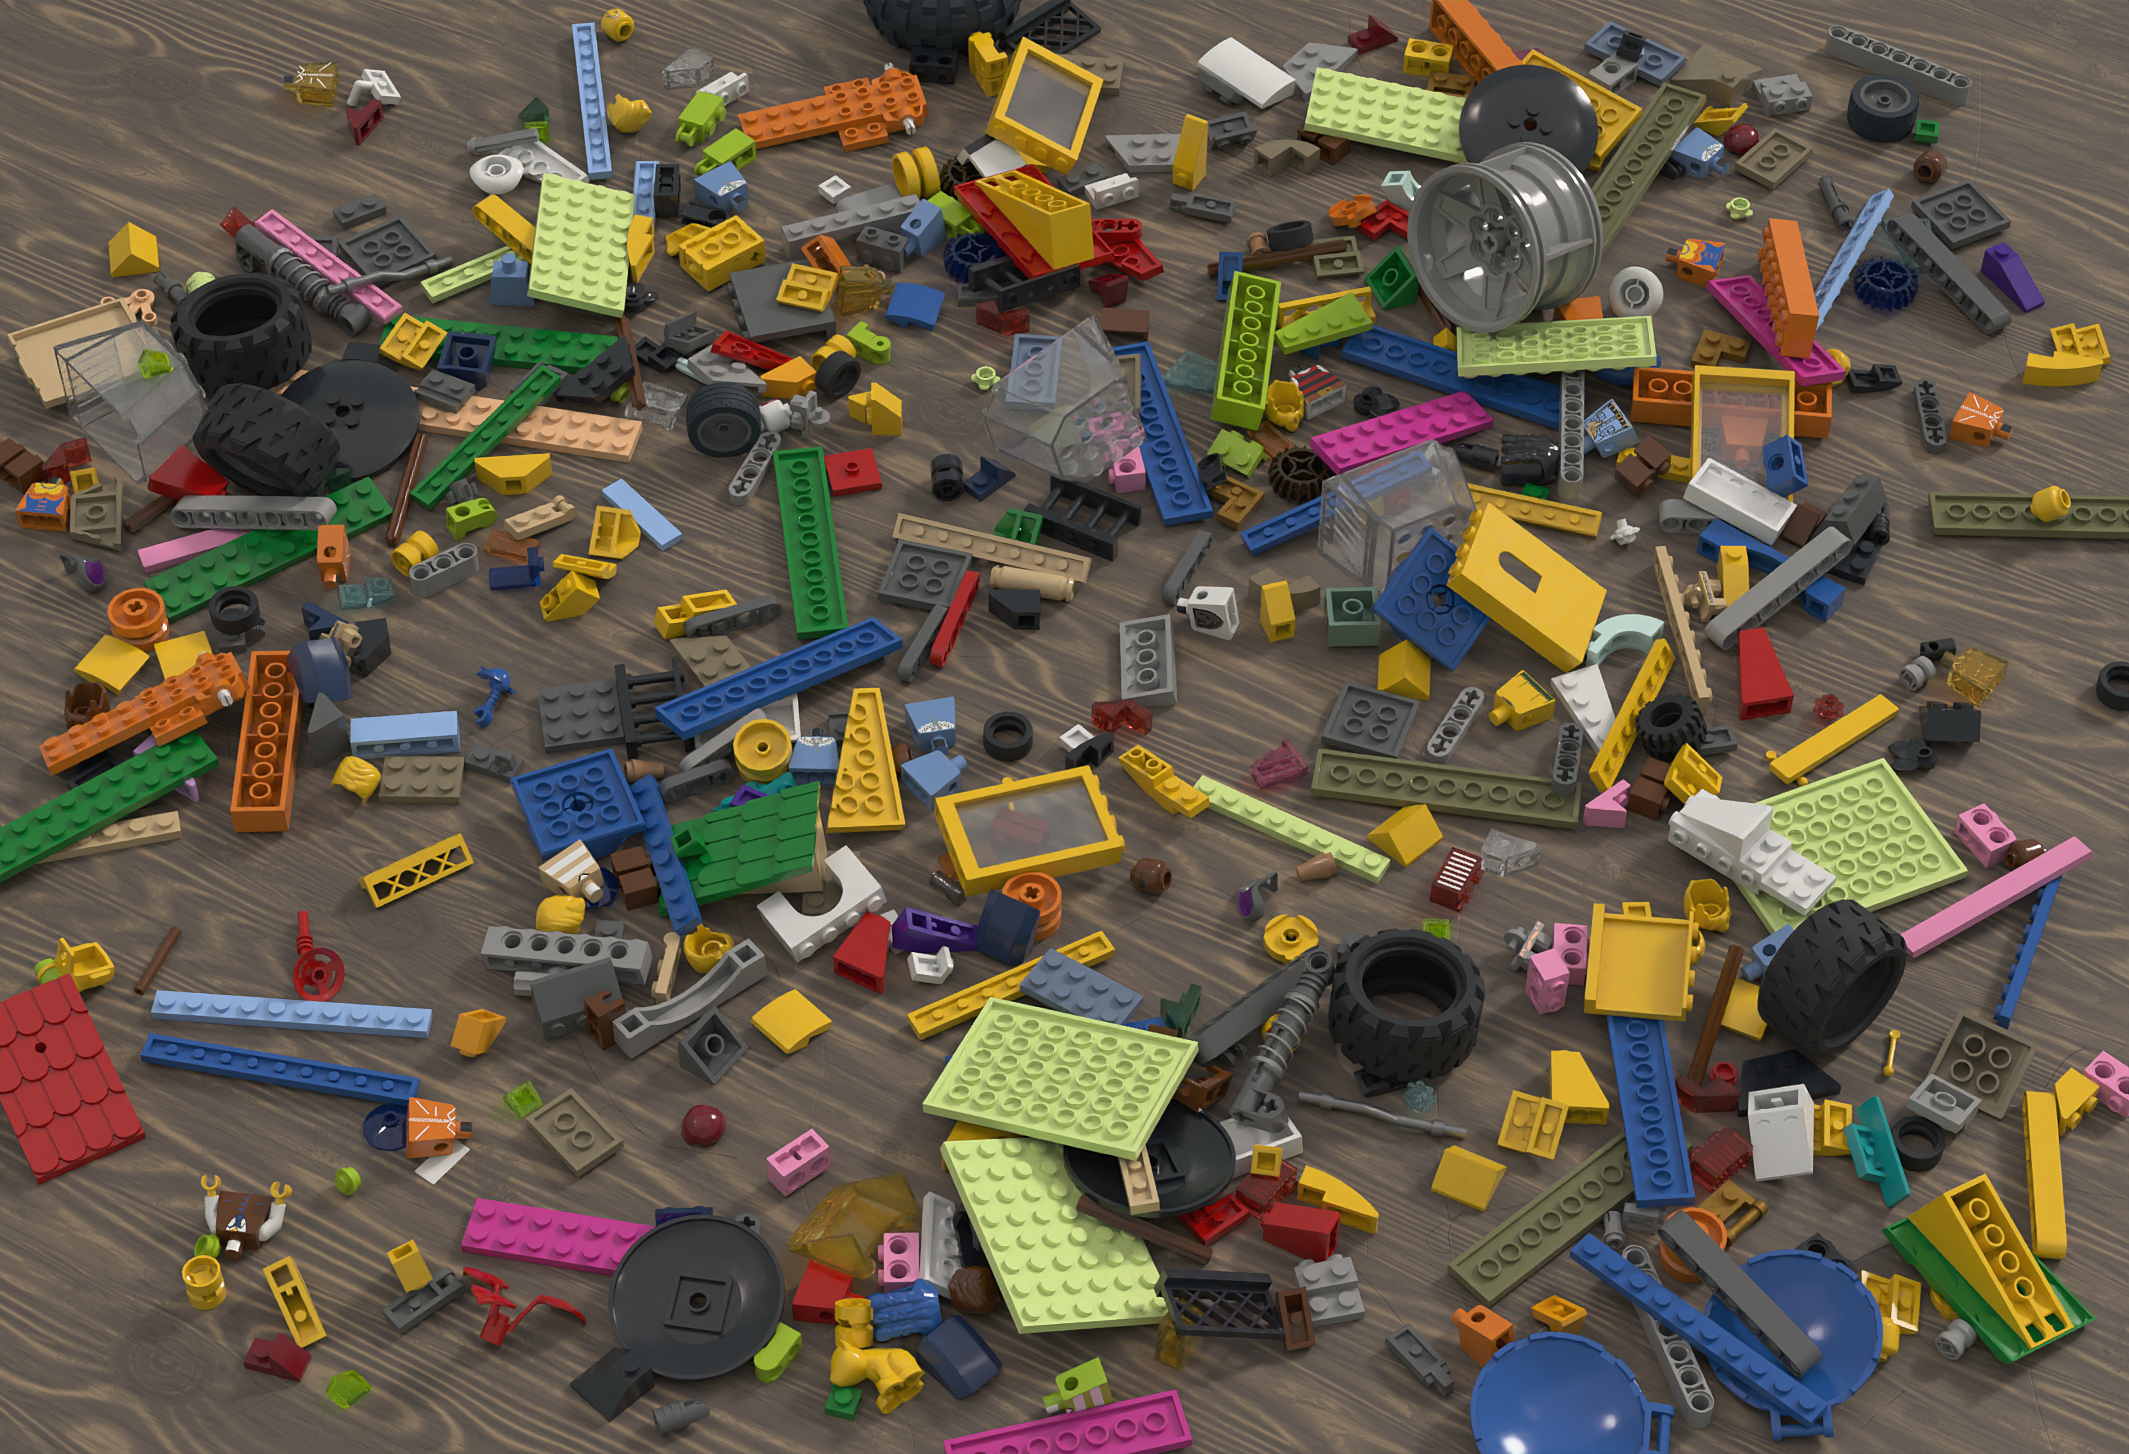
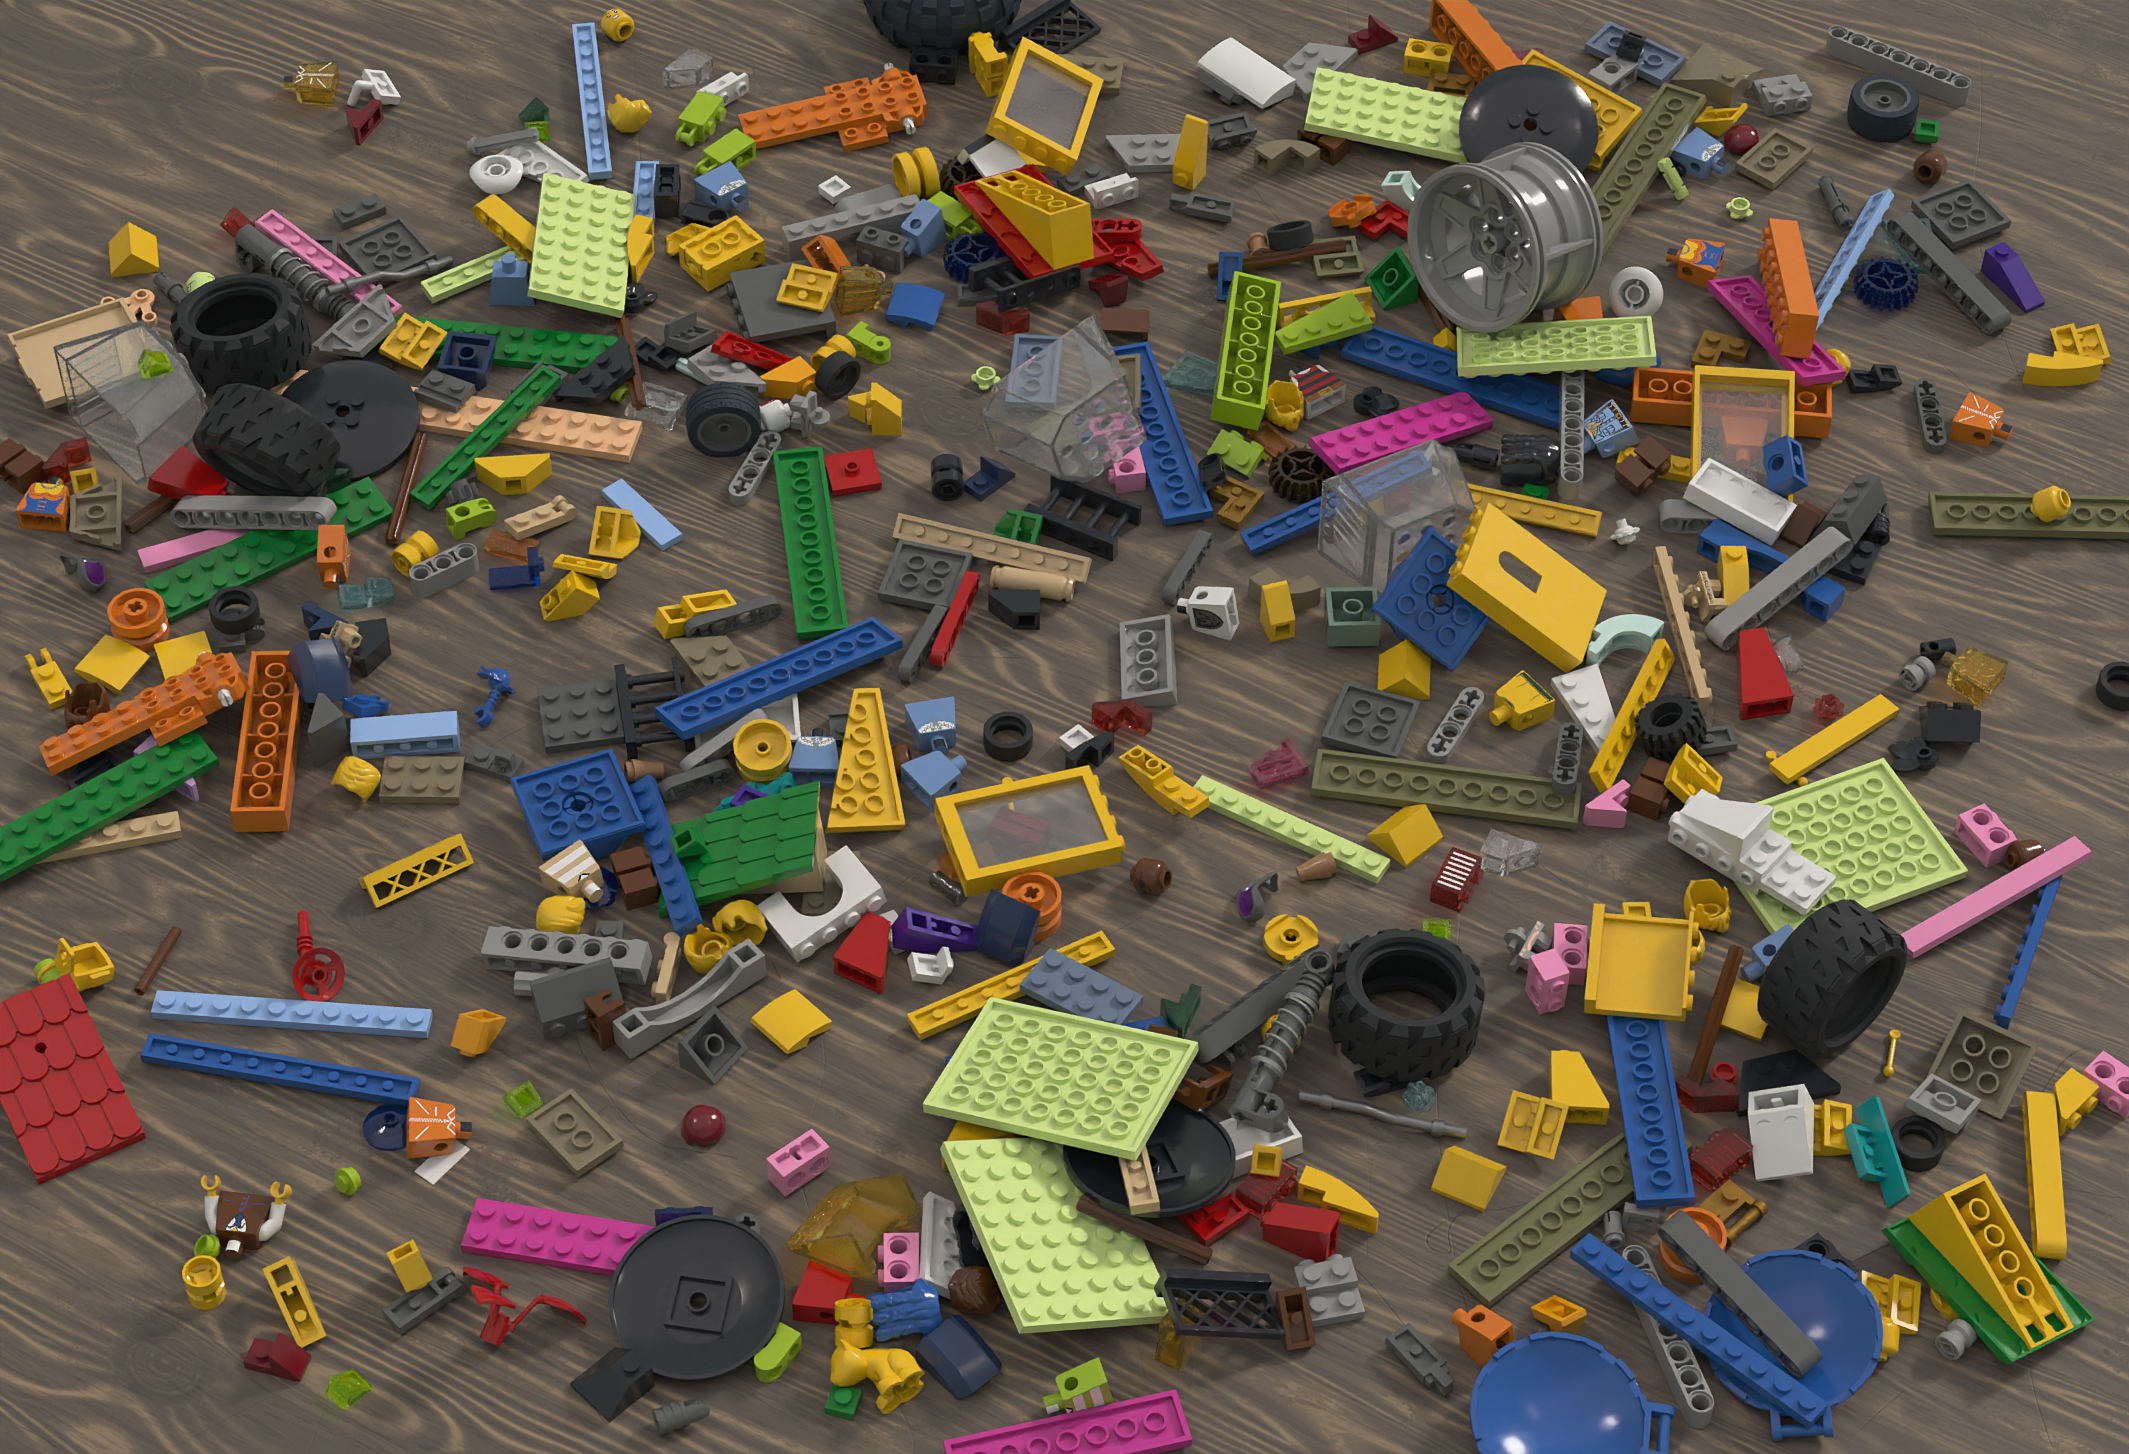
none -> yellow hinge [24,648,72,710]
none -> light grey wing [312,284,397,358]
none -> blue plate [342,694,390,718]
none -> yellow hair [712,900,767,946]
none -> yellowish green axle [1657,157,1689,200]
none -> clear hair [1773,633,1804,674]

